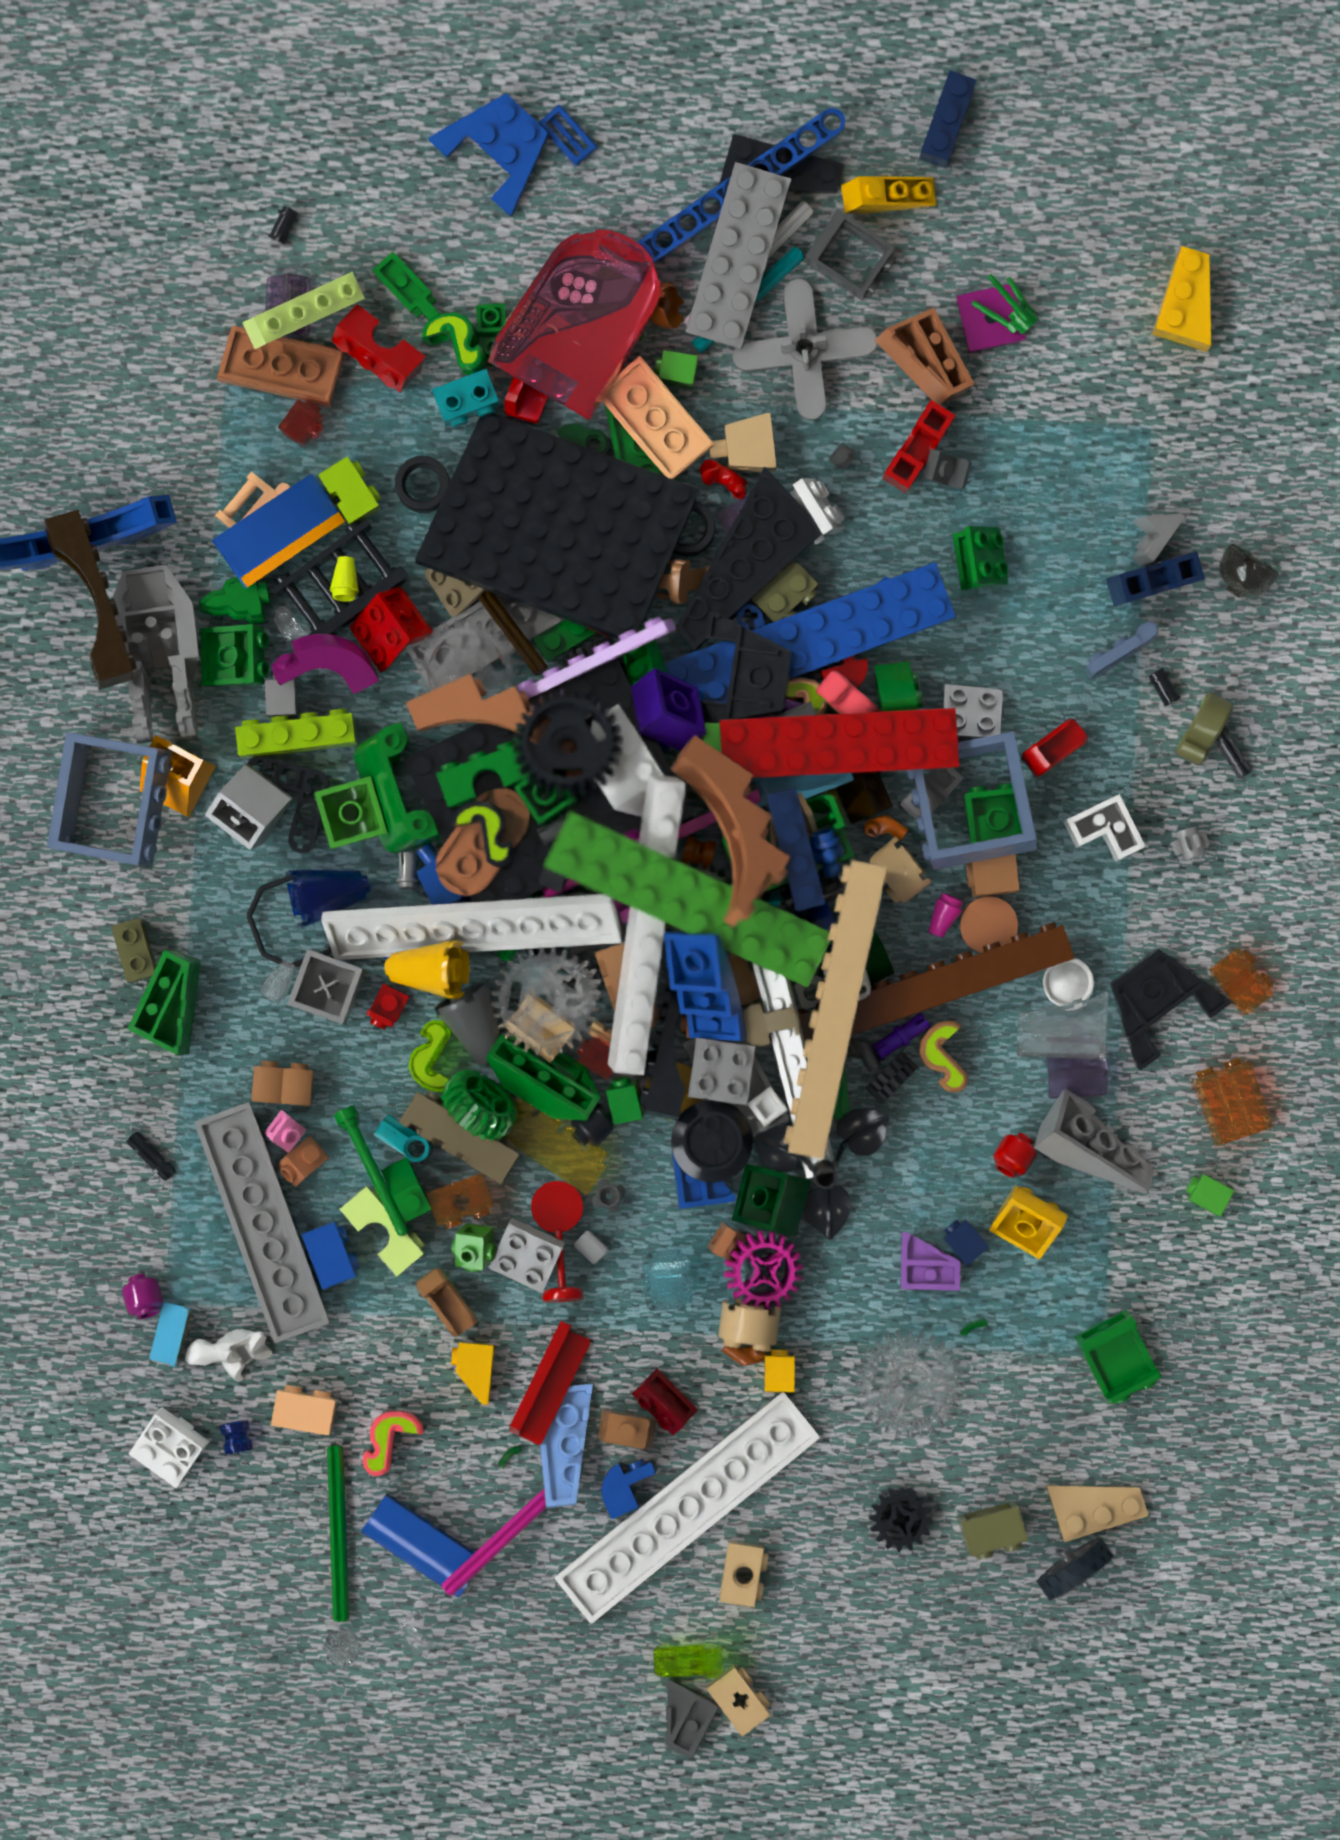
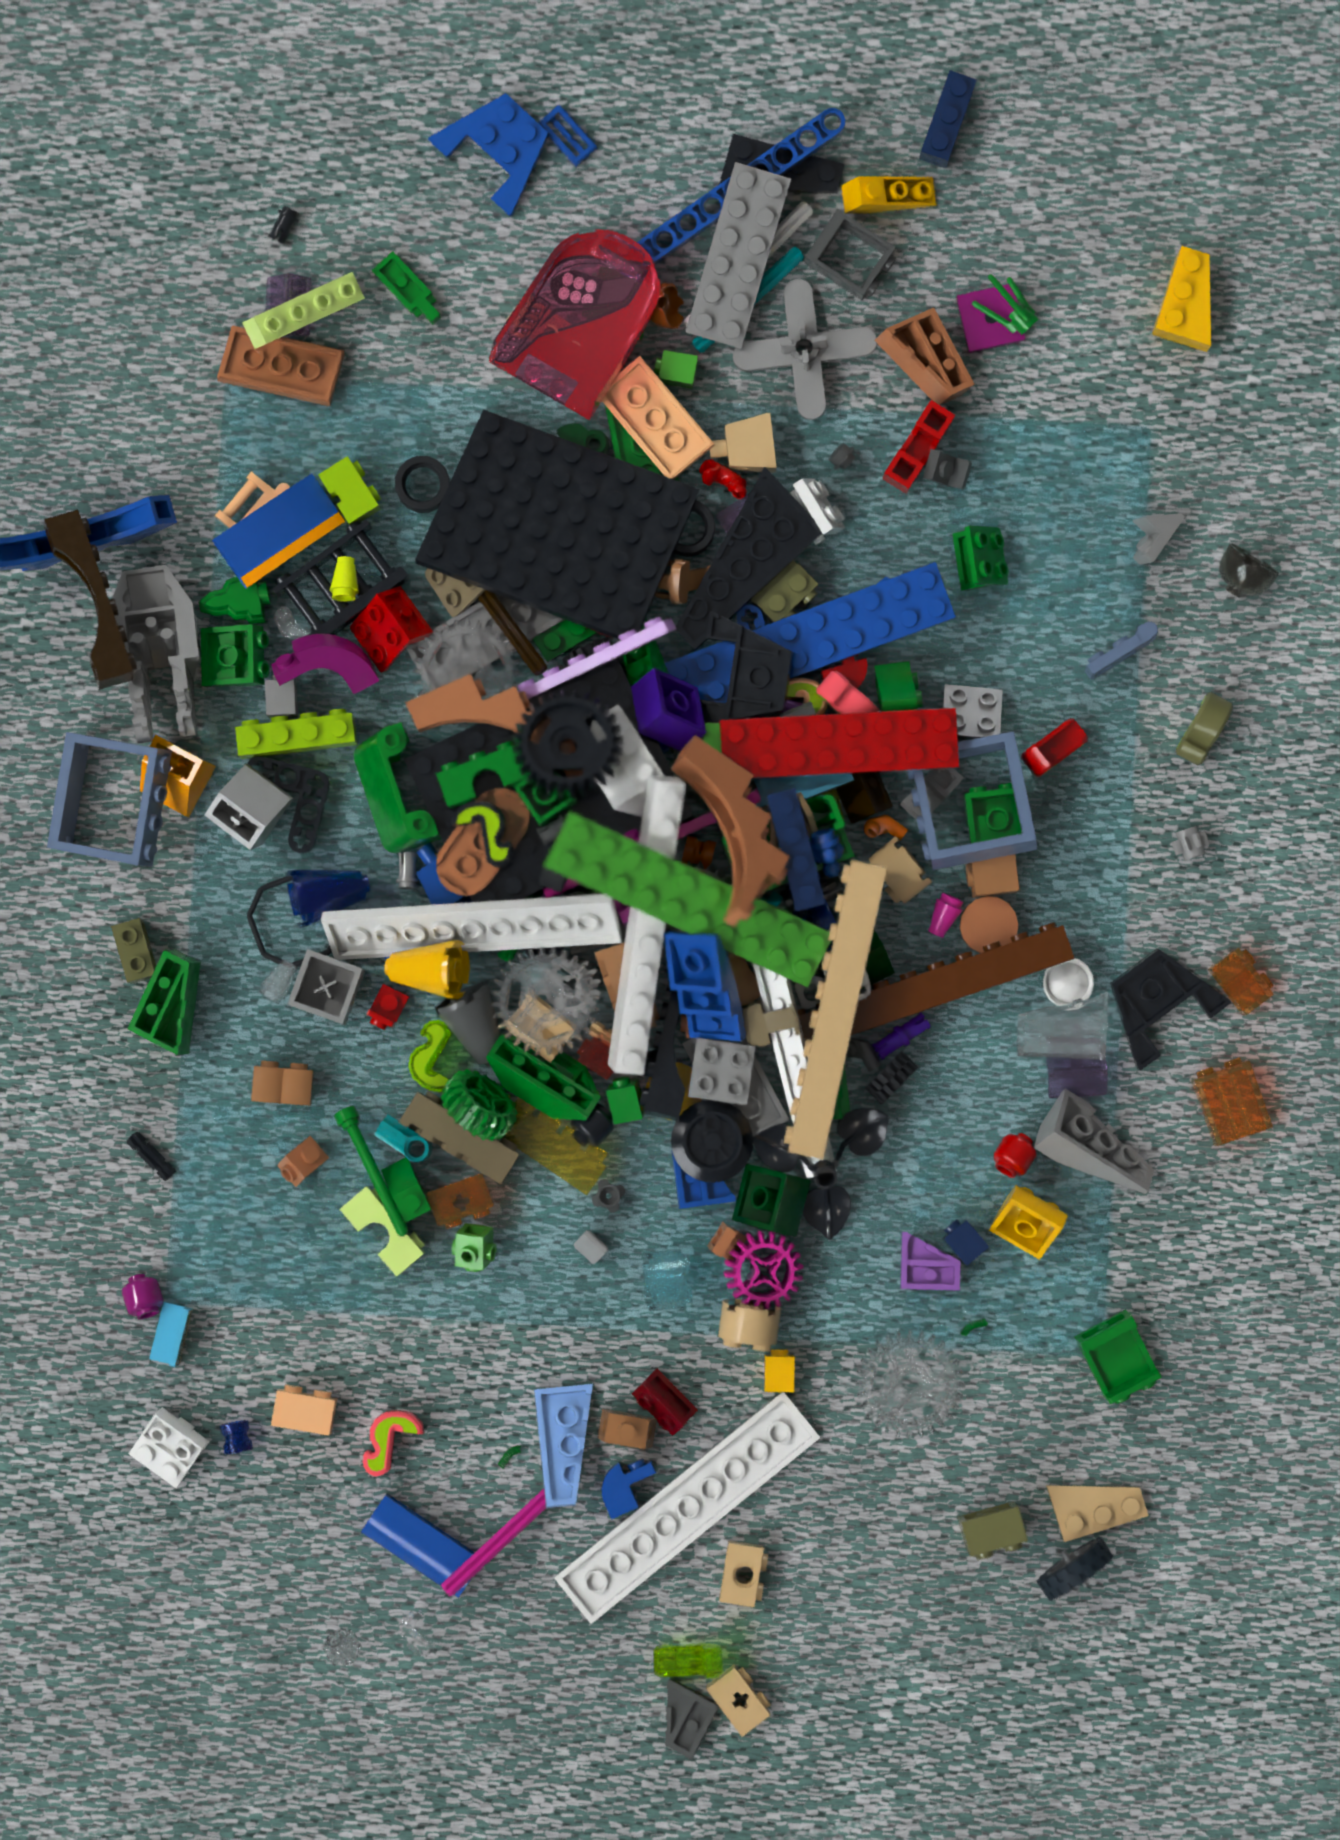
white animal [185,1329,272,1382] -> none
light grey plate [194,1102,331,1344] -> none
bright pink bracket [264,1110,307,1153] -> none
clear red brick [278,399,324,448] -> none
blue brick [301,1221,360,1290] -> none
bright green brick [314,776,387,849] -> none
green axle [327,1445,349,1622] -> none
red arch [331,304,426,393] -> none
medium nougat animal [416,1267,477,1337] -> none
green animal [422,312,488,376] -> none
teal brick [432,369,500,428] -> none
yellow slope [451,1341,495,1405] -> none
green slope [476,303,508,367] -> none
light grey plate [489,1218,565,1293] -> none
red panel [504,355,556,424] -> none
red panel [509,1321,590,1445] -> none
red piece [531,1181,584,1303] -> none
dark orange arm [721,1345,766,1366] -> none
white tile [747,1086,788,1127] -> none
black gear [868,1487,933,1552] -> none
animal [918,1021,968,1093] -> none
white brick [1063,794,1146,862] -> none
dark blue arch [1106,551,1205,607] -> none
black pin [1148,668,1181,707] -> none
bright green brick [1185,1174,1234,1217] -> none
black axle [1215,726,1252,779] -> none

